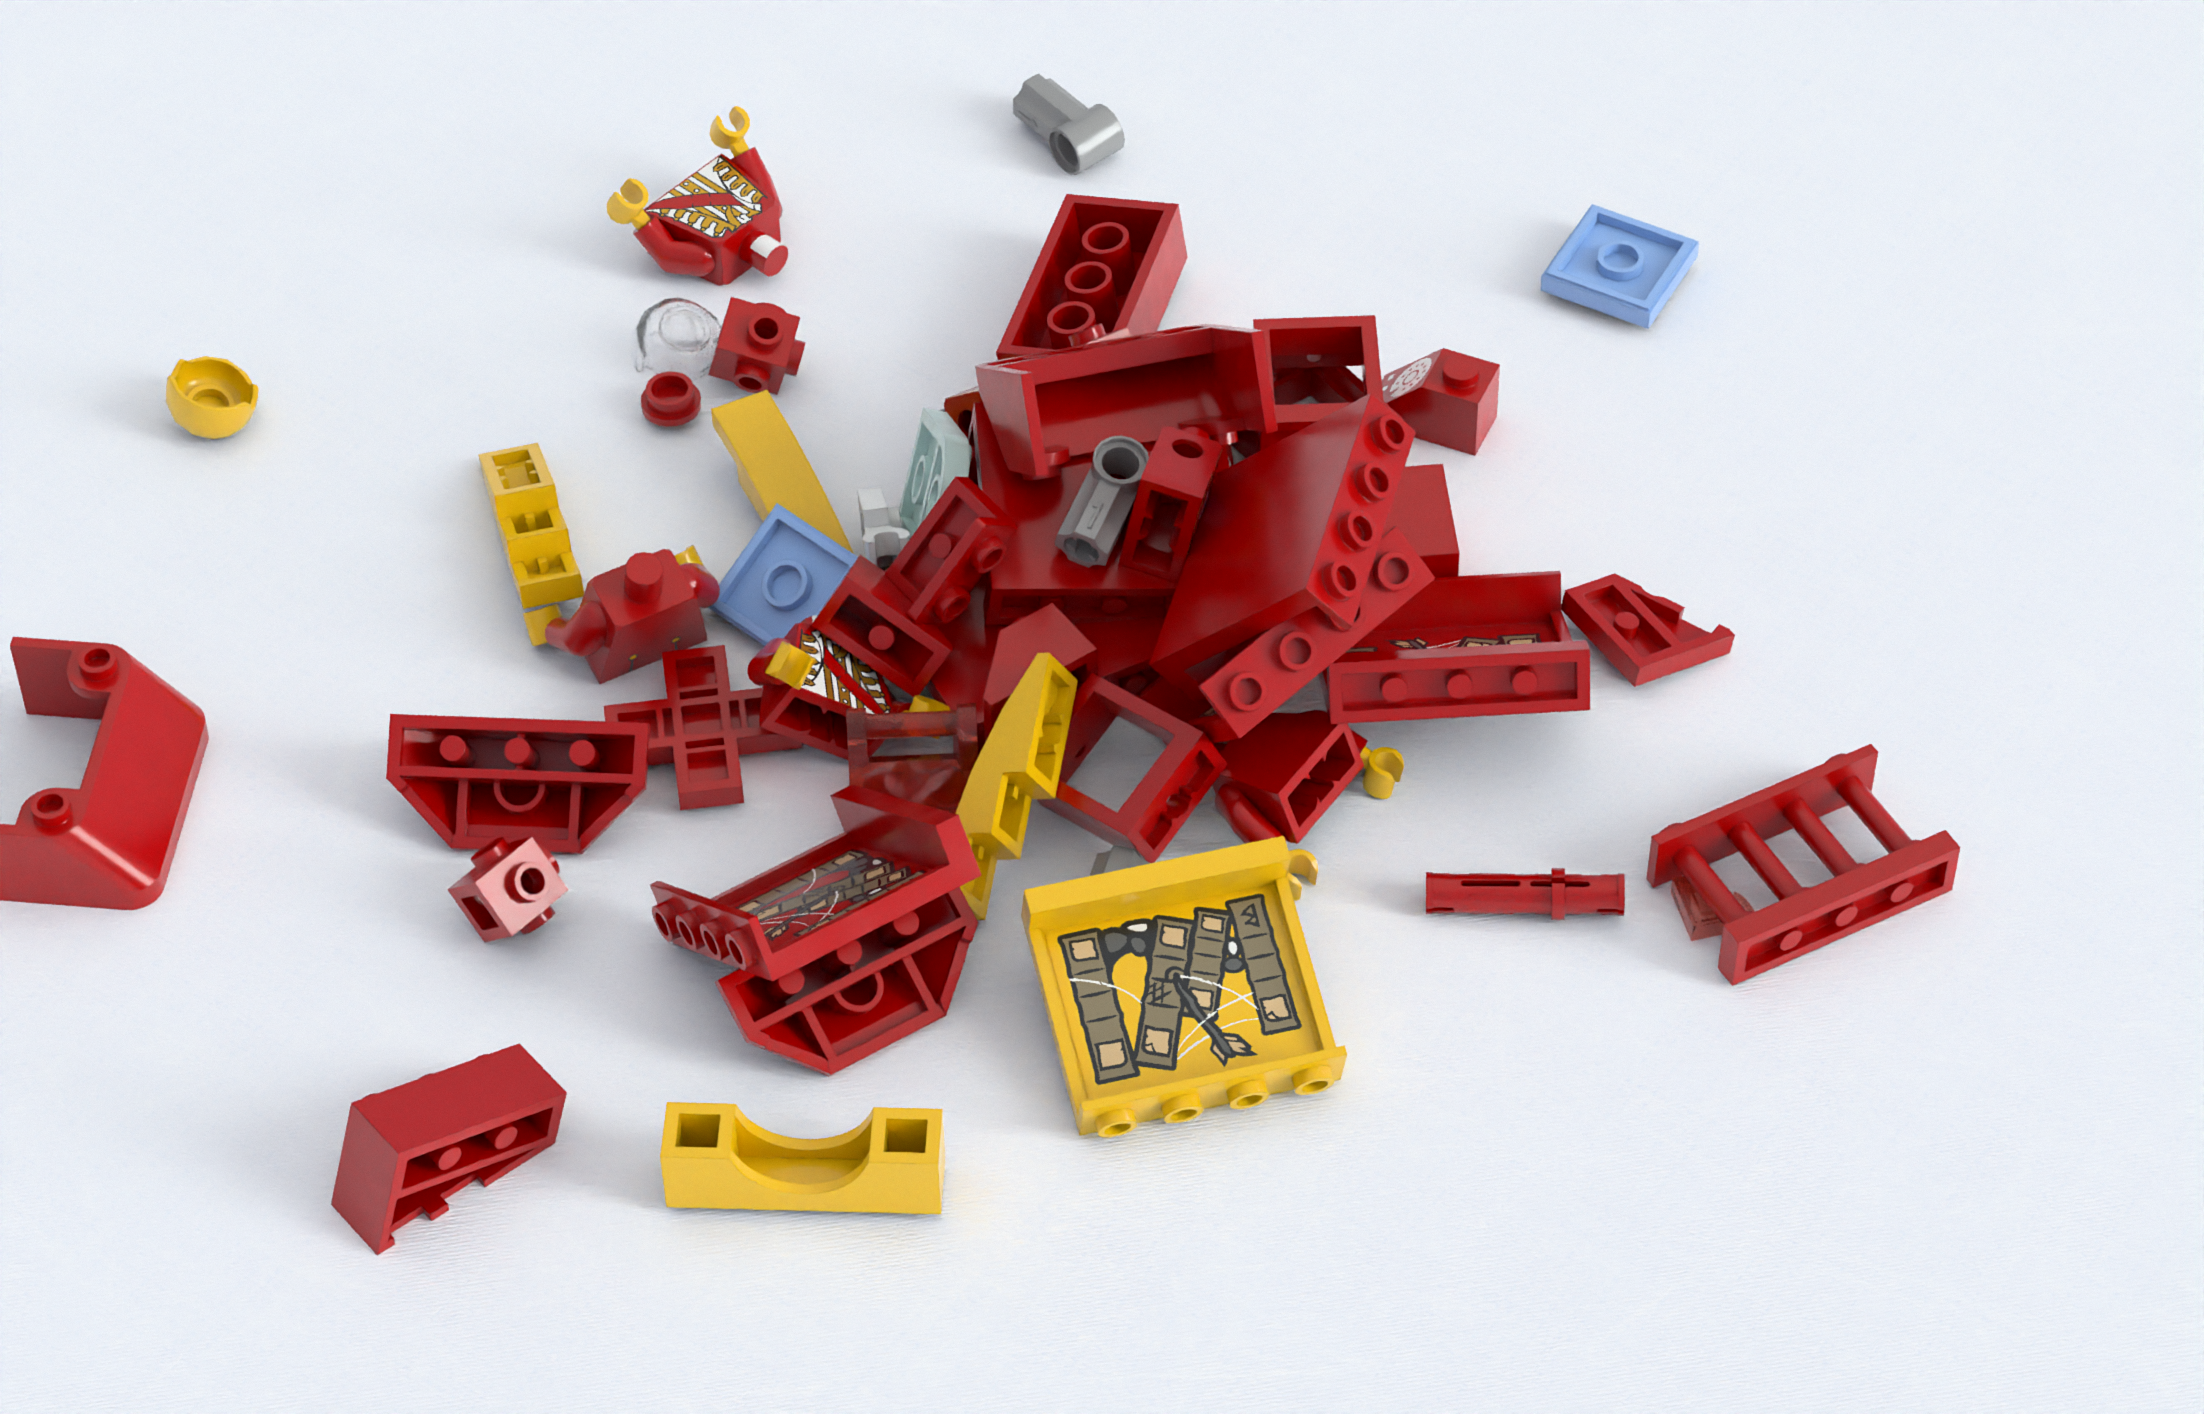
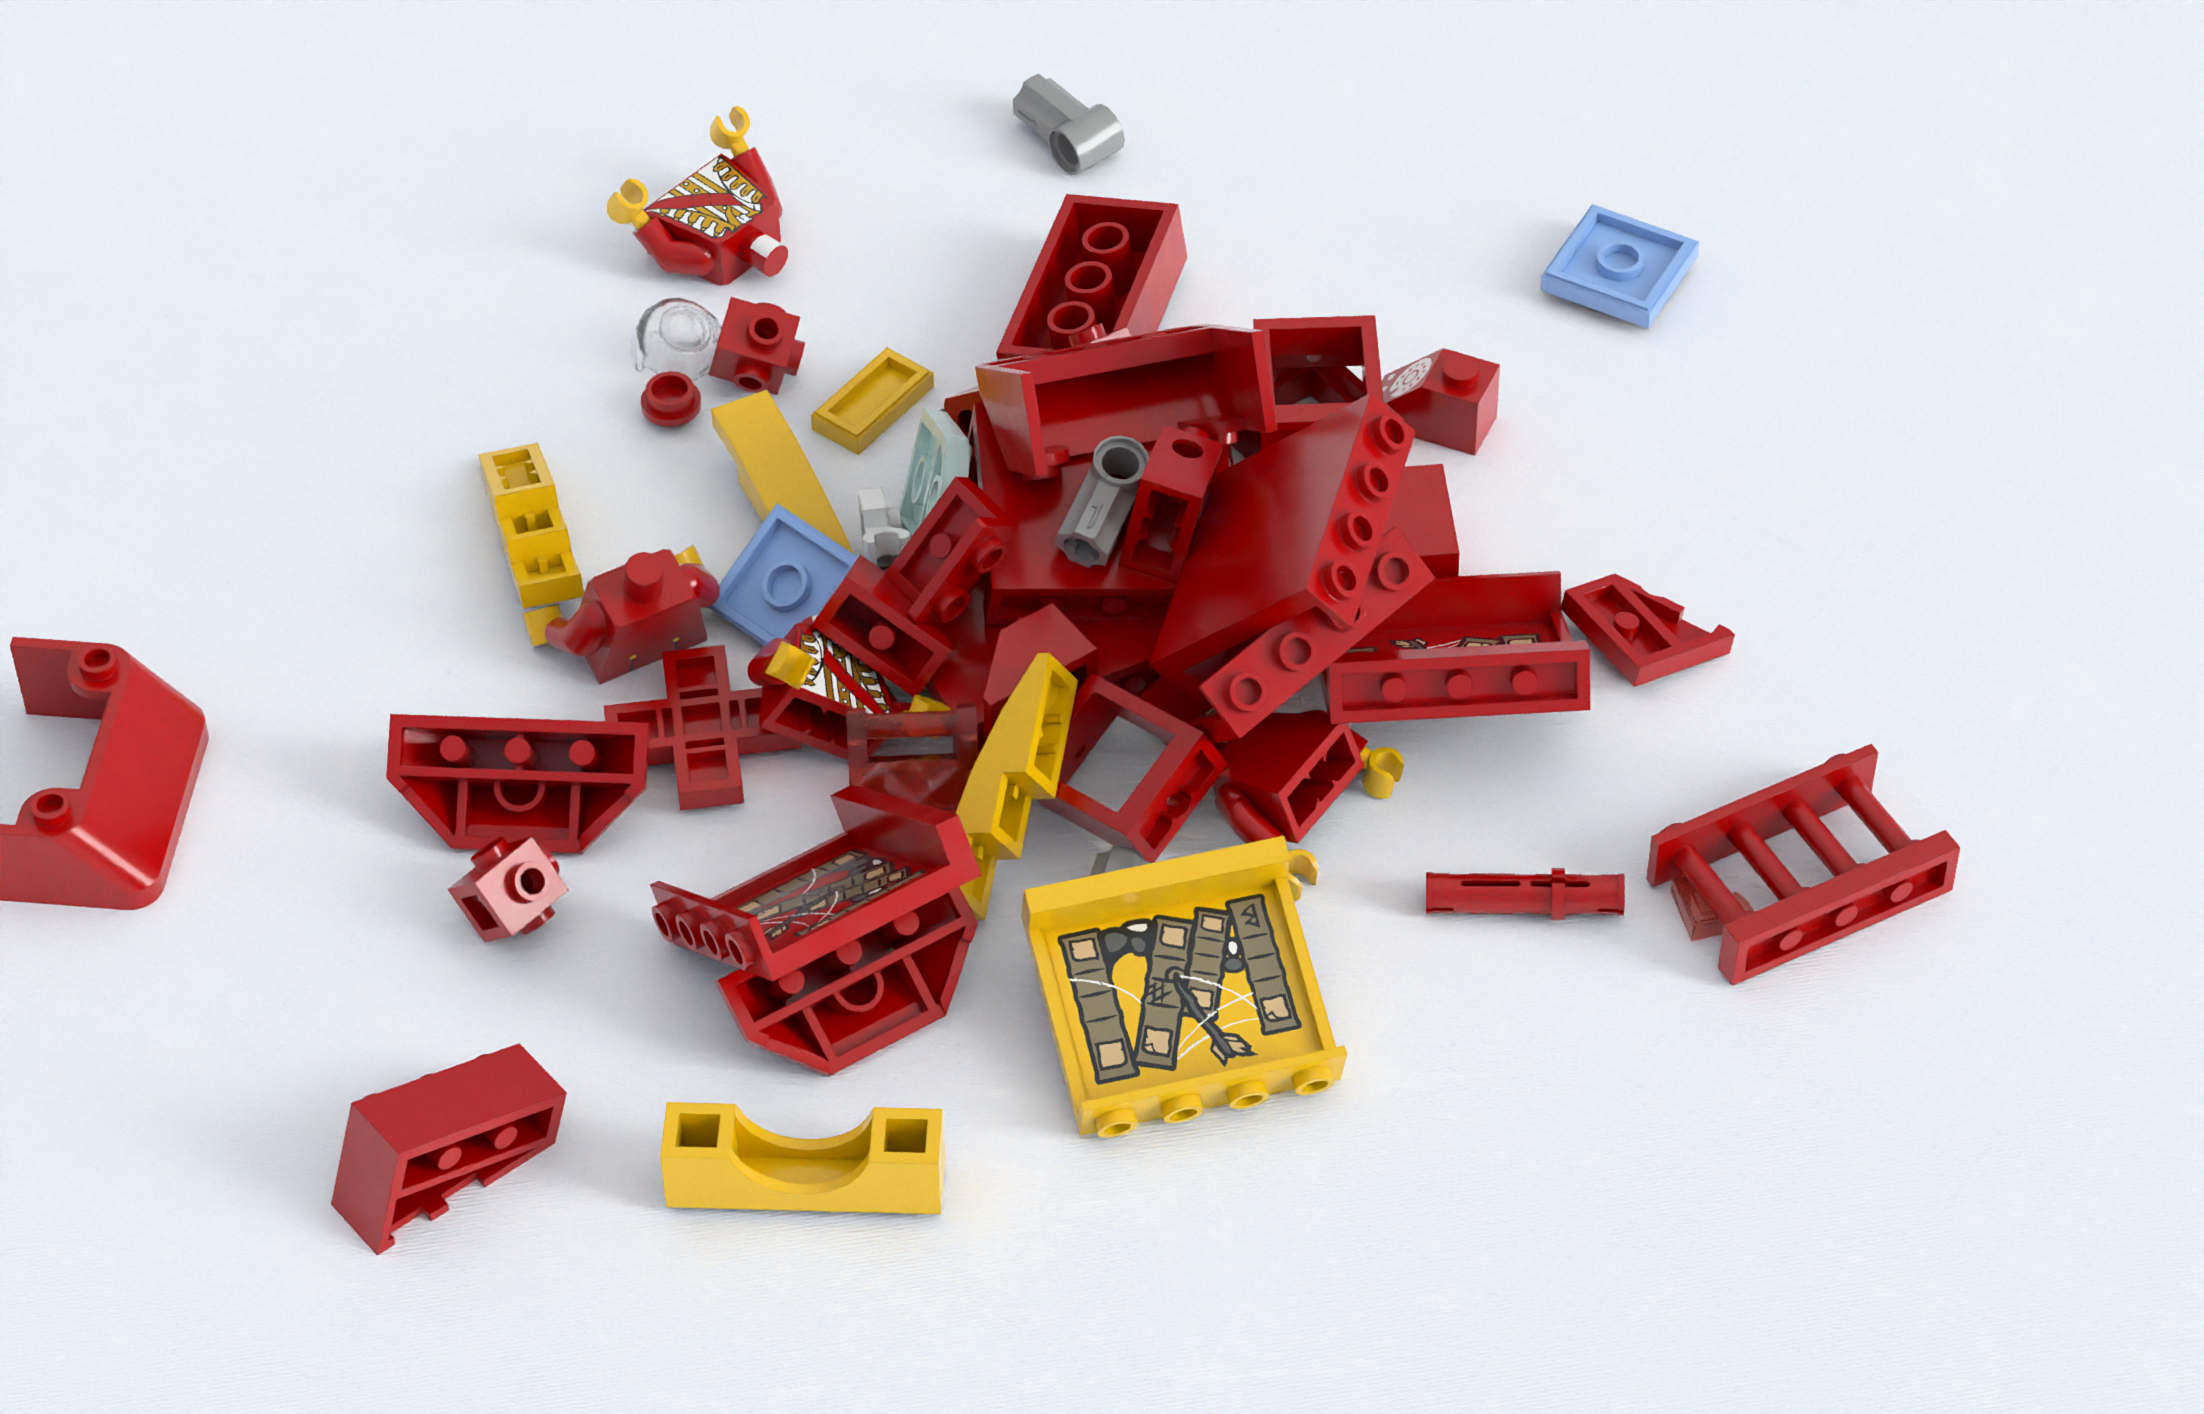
yellow hair [166,356,259,440] -> none
none -> yellow tile [811,347,934,455]

